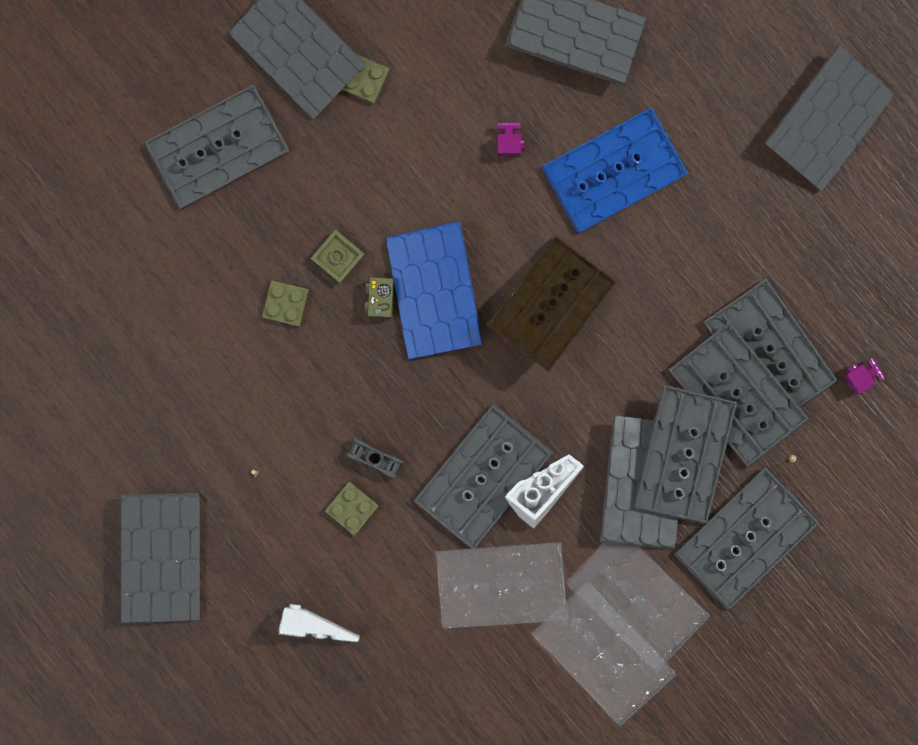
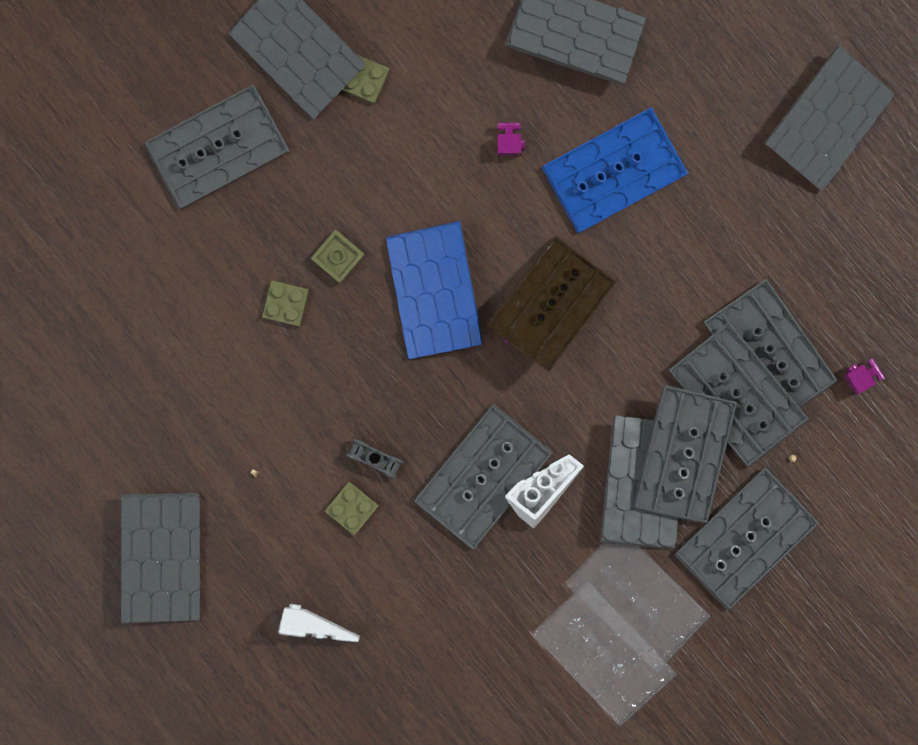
olive brick [365,278,394,319] -> none
clear piece [435,542,568,628] -> none

